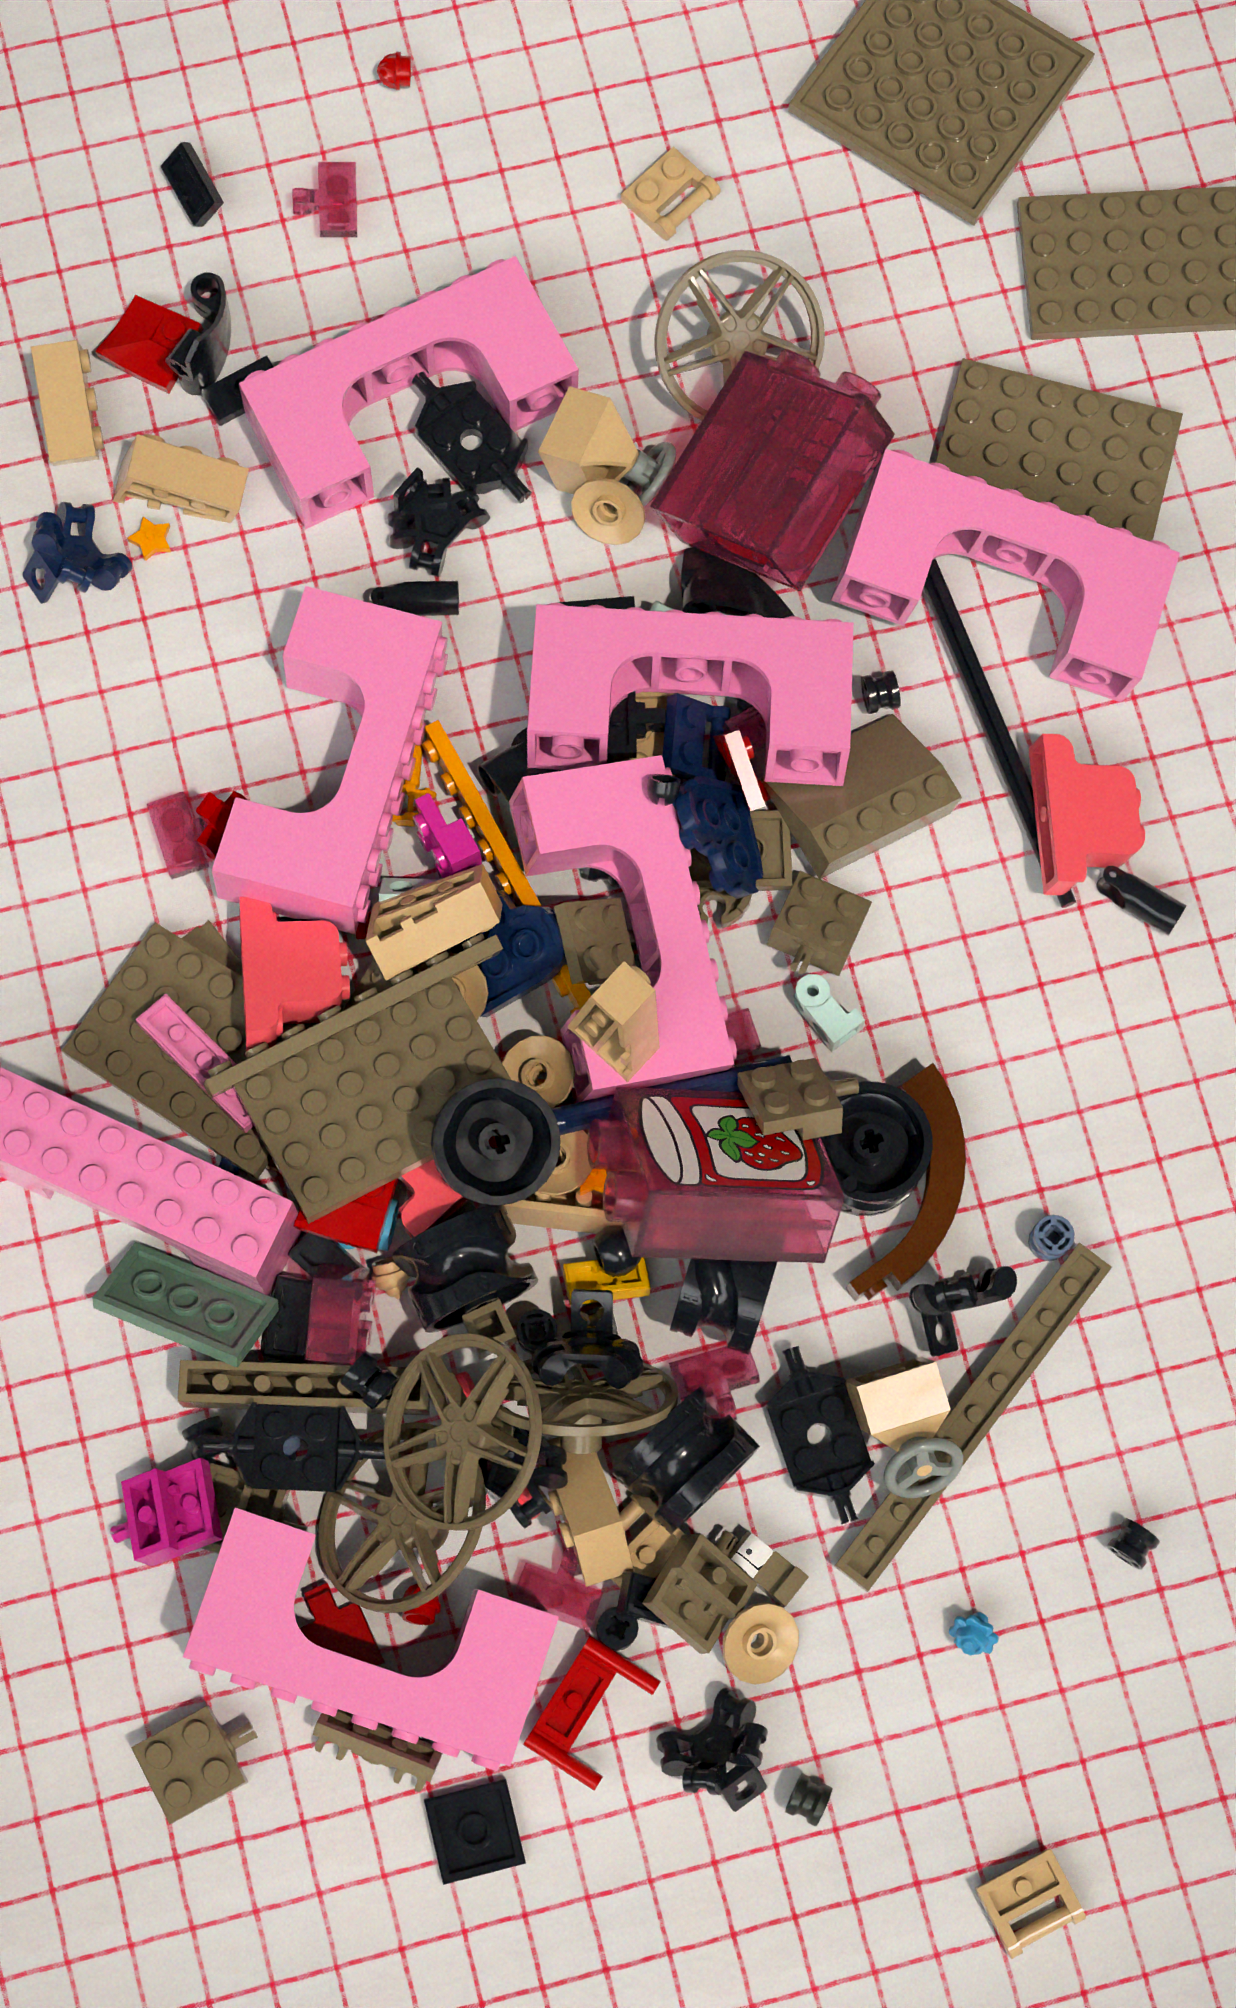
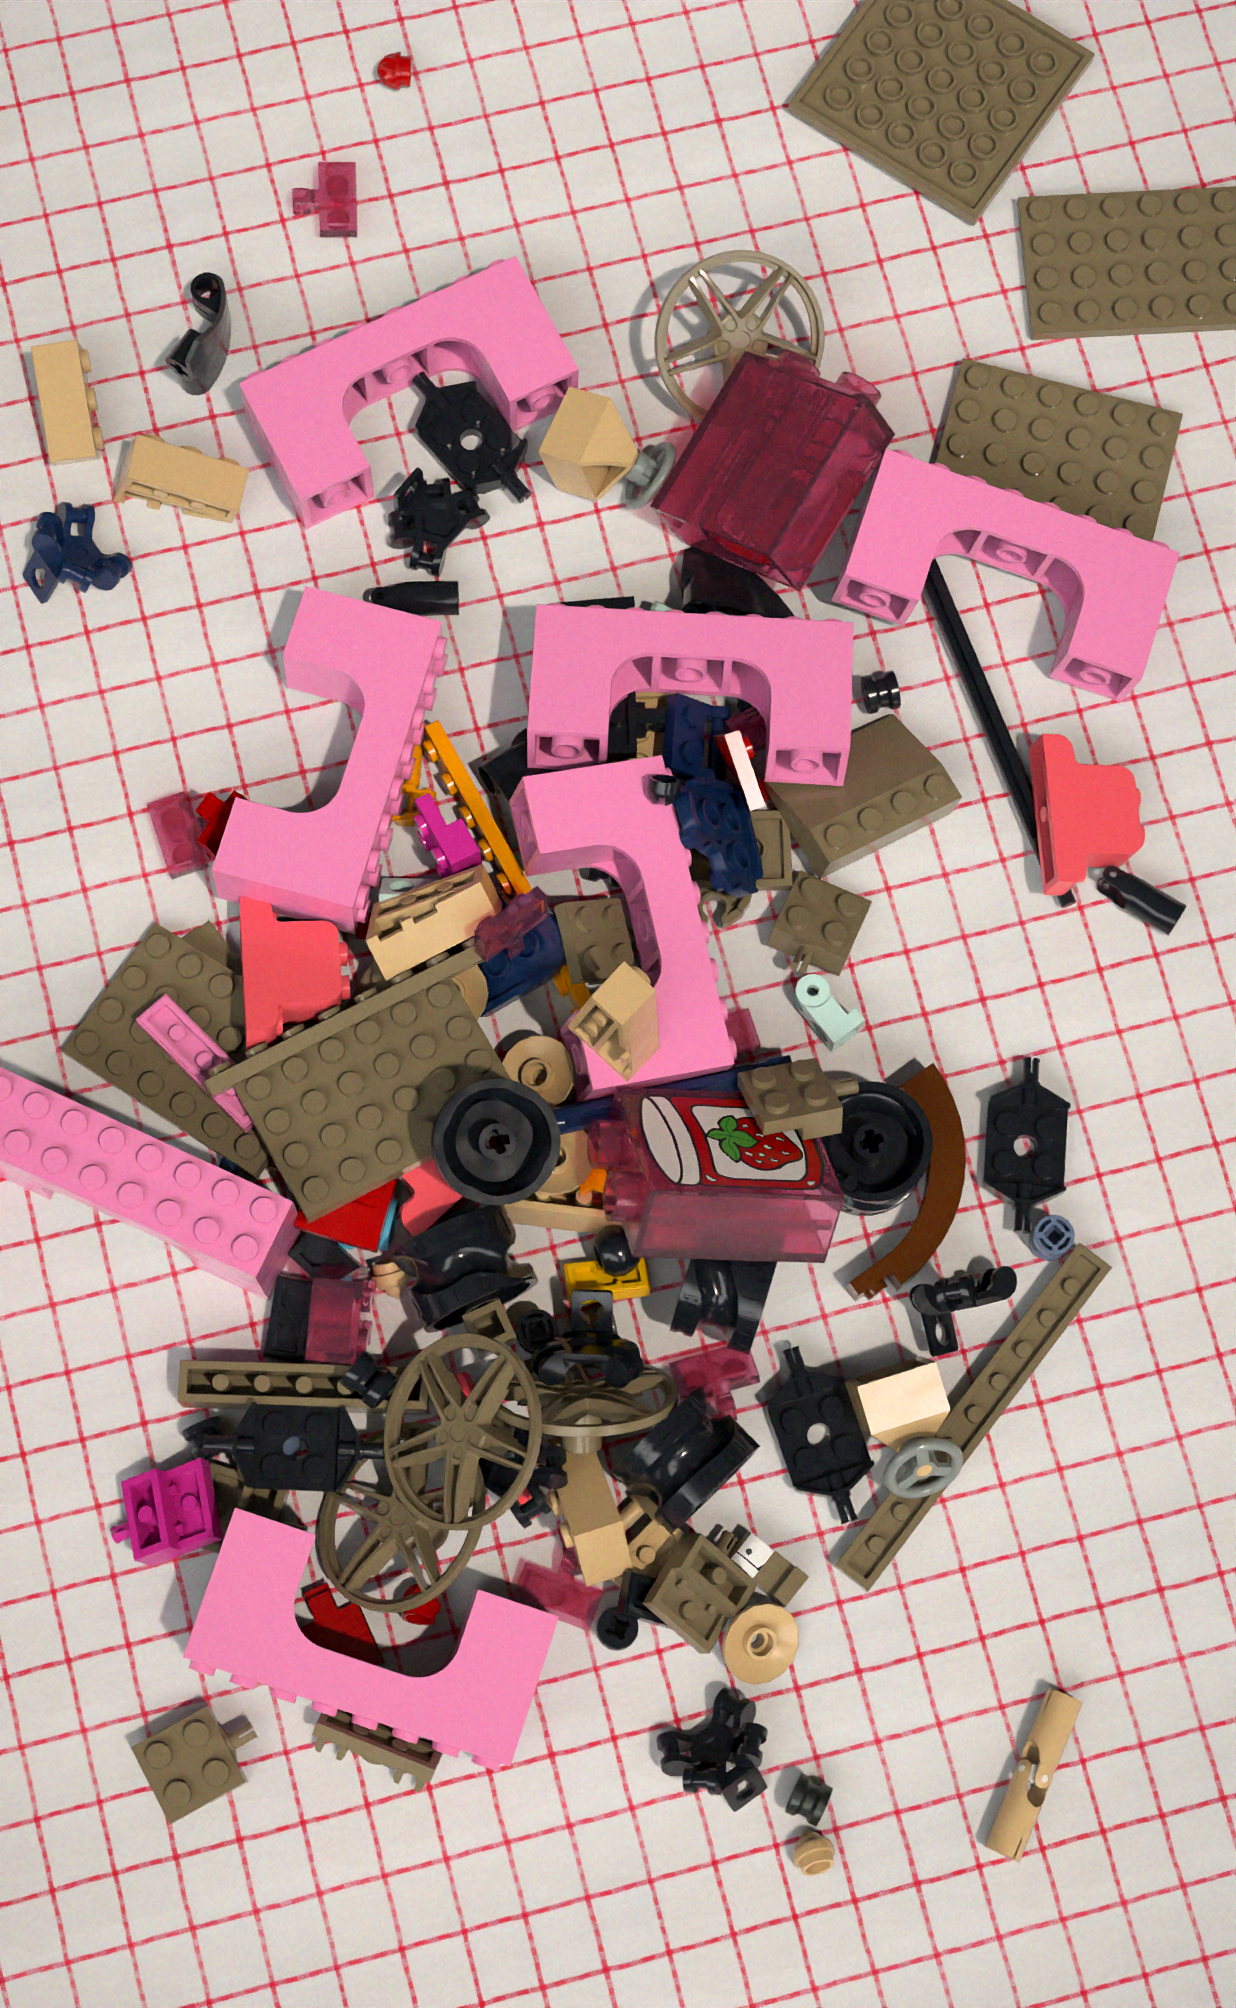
sand green plate [92,1242,279,1368] -> none
red plate [95,295,204,394] -> none
light orange piece [127,517,171,561] -> none
black plate [160,142,224,227] -> none
black plate [200,355,274,426] -> none
black tile [424,1779,526,1885] -> none
red plate [523,1636,661,1791] -> none
tan dish [571,478,645,545] -> none
tan plate [621,146,721,241] -> none
dark azure plant [949,1612,999,1656] -> none
tan plate [974,1848,1086,1959] -> none
black wheel [1107,1518,1160,1570] -> none
none -> clear pink plate [474,886,548,962]
none -> tan plate [793,1829,835,1876]
none -> black plate [983,1057,1071,1234]
none -> tan piece [984,1688,1083,1862]

